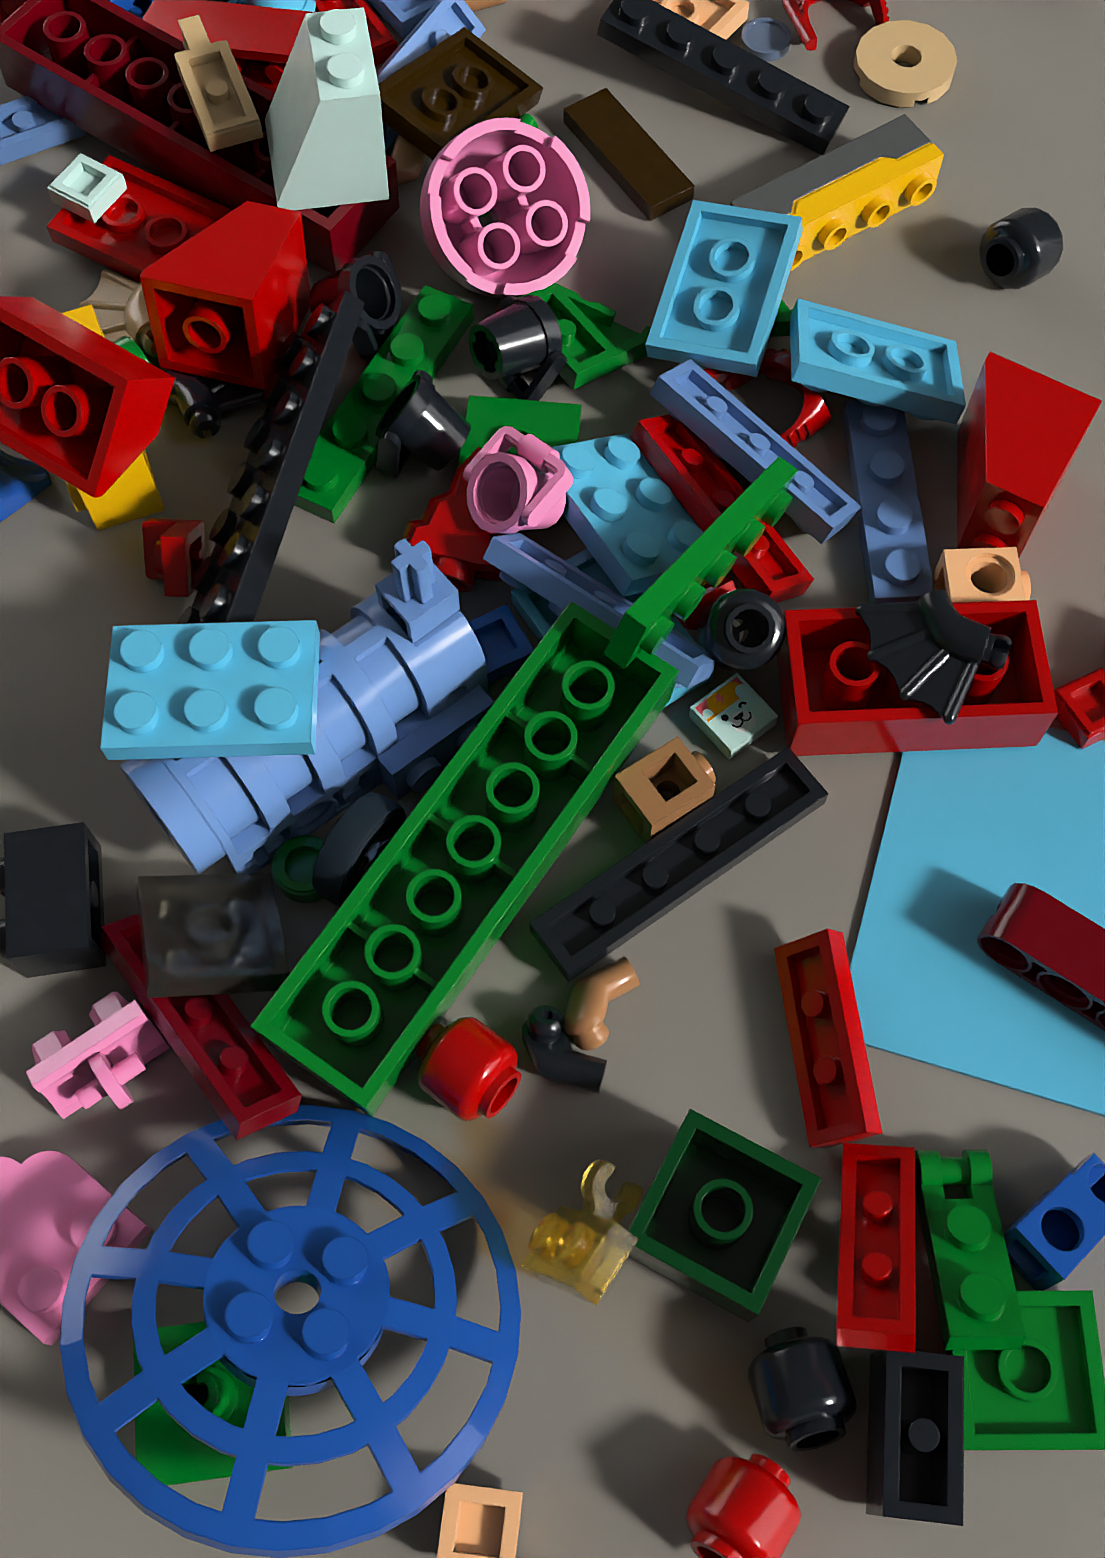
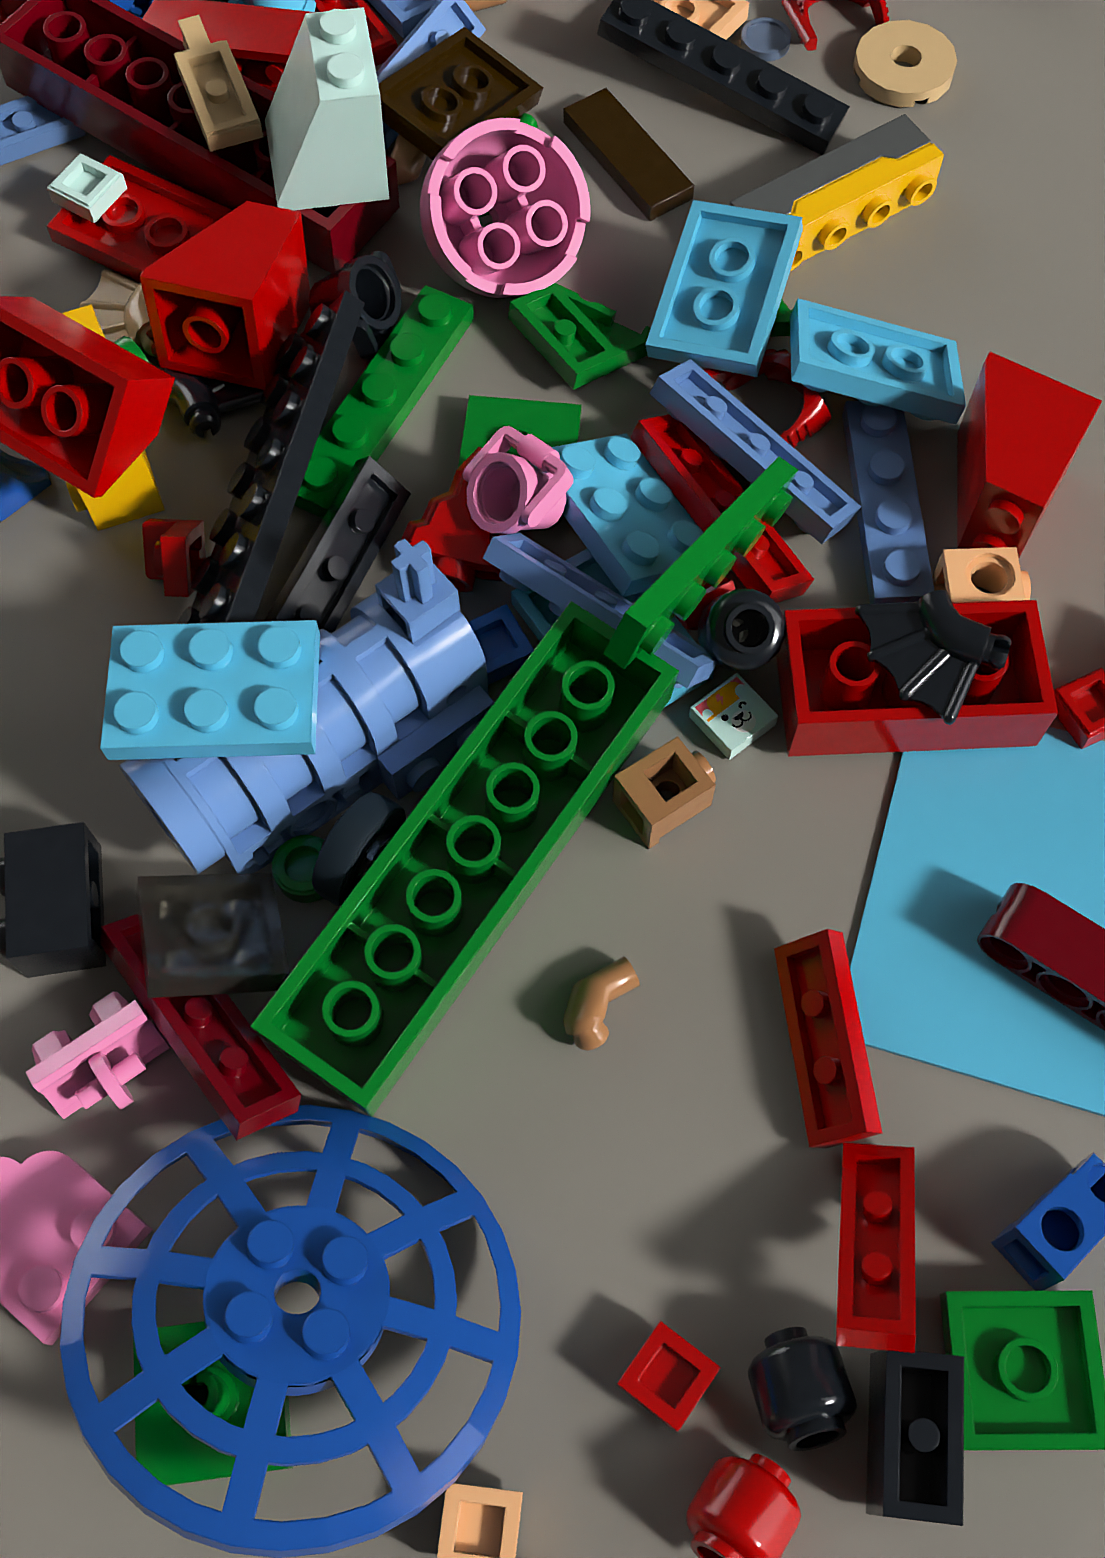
black piece [375,370,471,478] -> none
red head [416,1017,521,1121] -> none
black piece [468,294,567,401] -> none
clear yellow plate [521,1159,643,1306] -> none
black arm [522,1005,607,1093] -> none
black plate [529,747,829,982] -> none
dark green brick [620,1109,822,1323] -> none
green plate [915,1149,1026,1350] -> none
black head [979,208,1063,289] -> none
none -> black plate [263,456,411,633]
none -> red plate [616,1321,721,1433]

